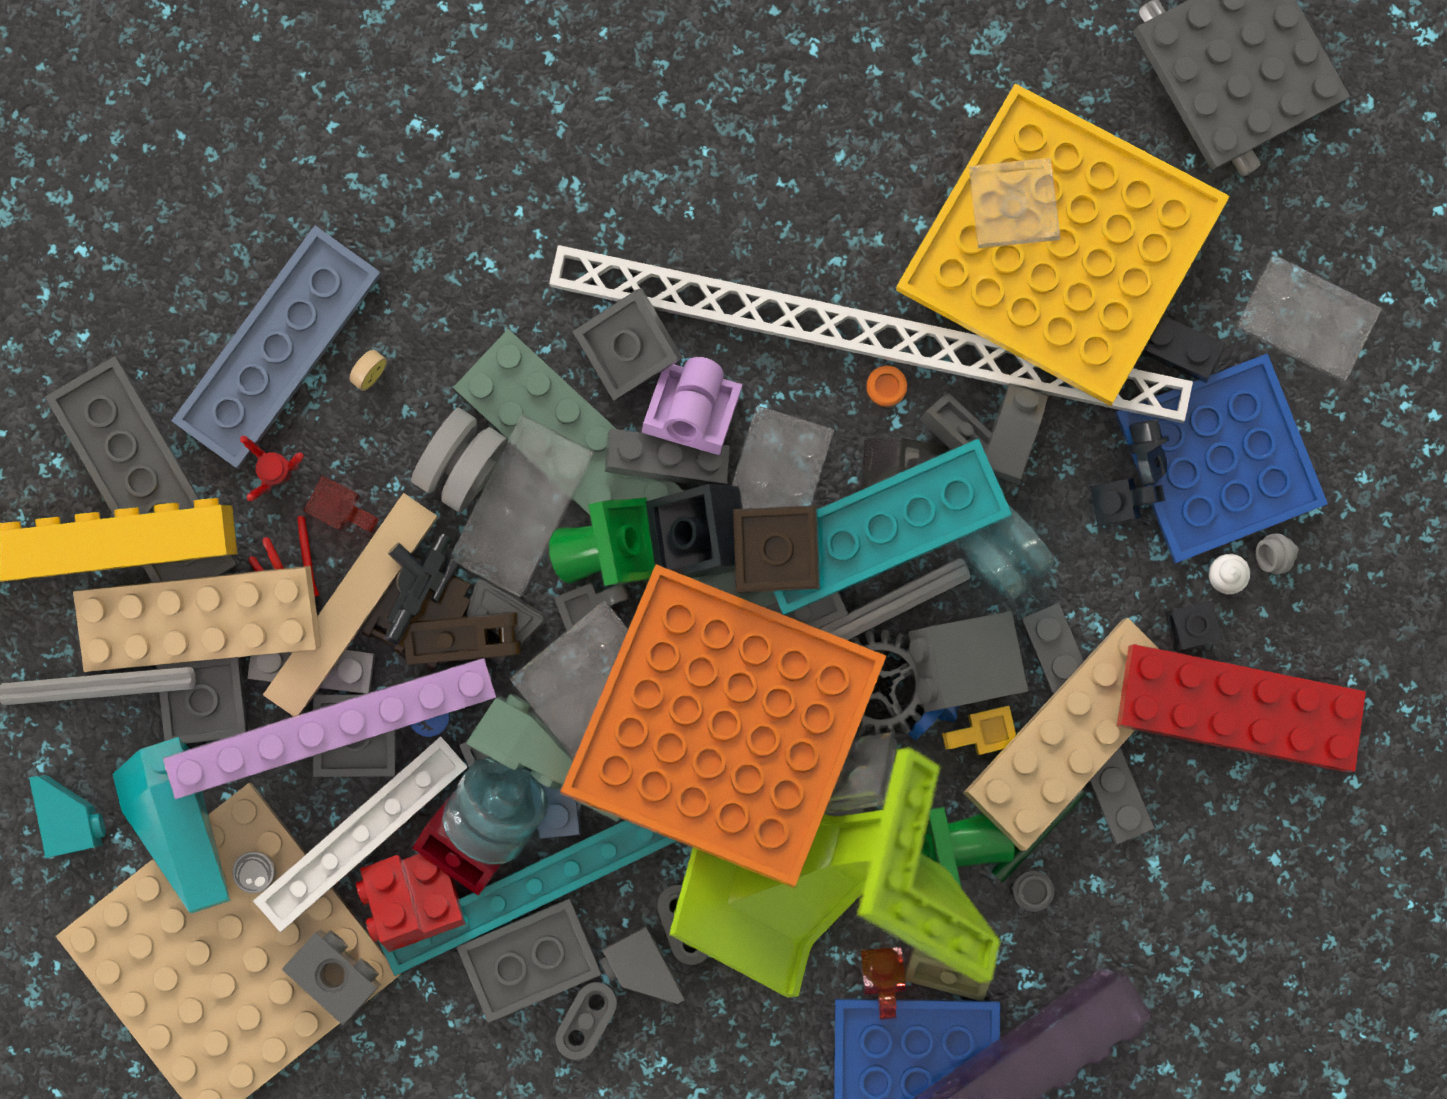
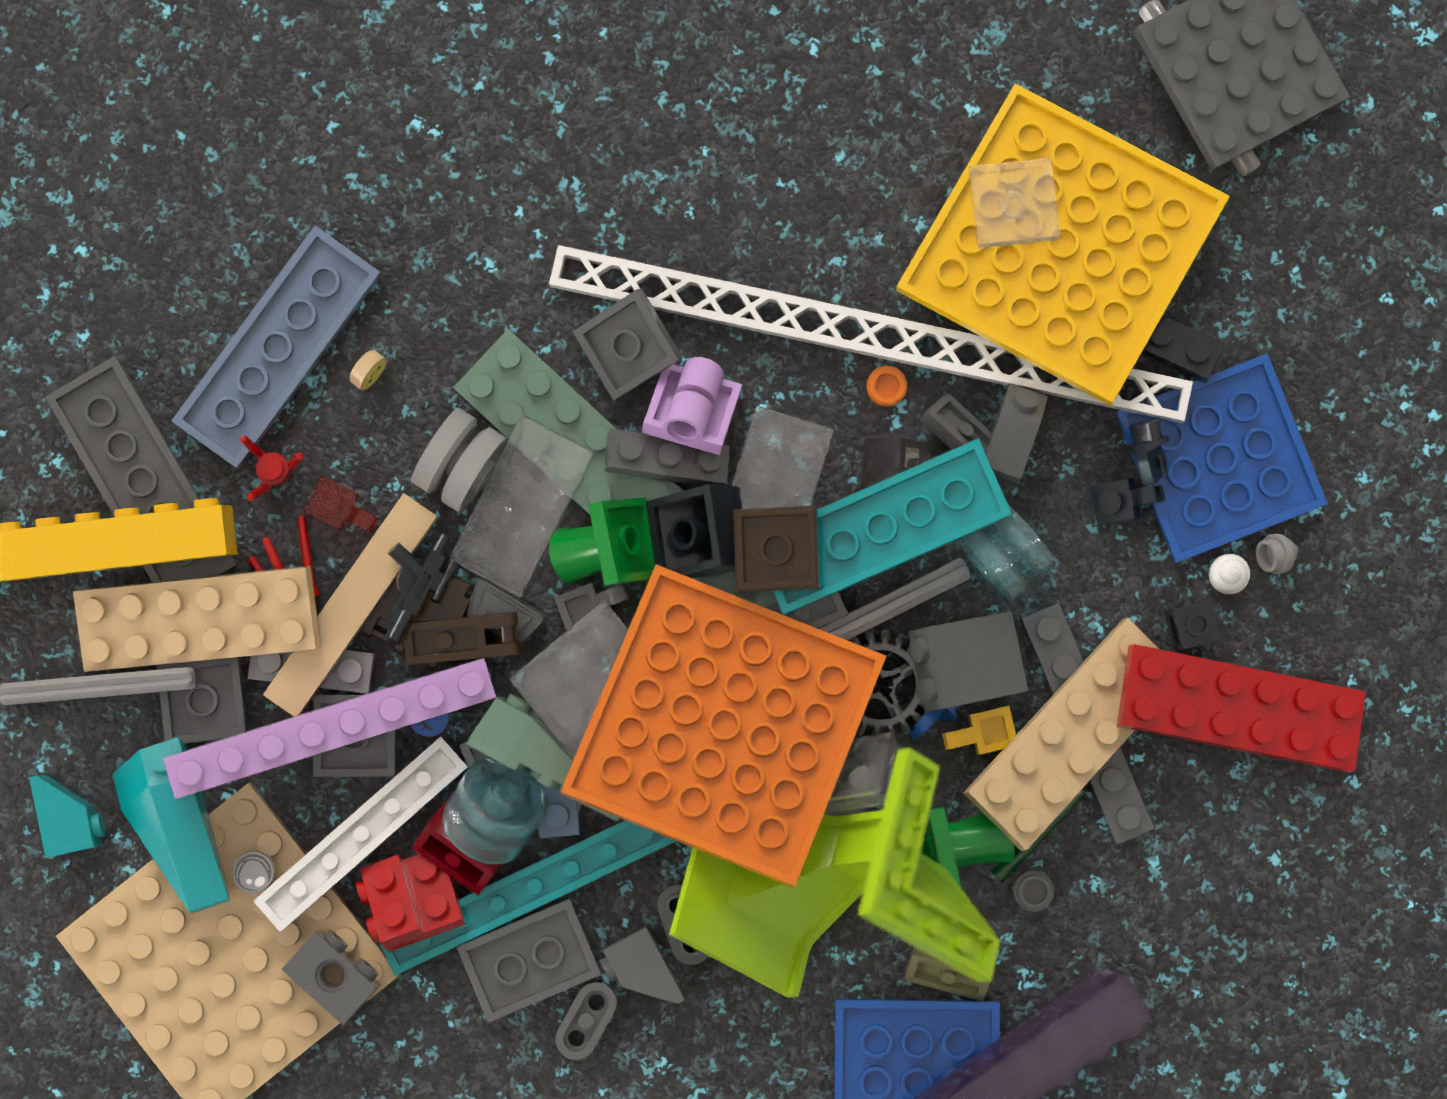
clear red plate [861,947,906,1020] -> none
clear plate [1235,254,1382,382] -> none

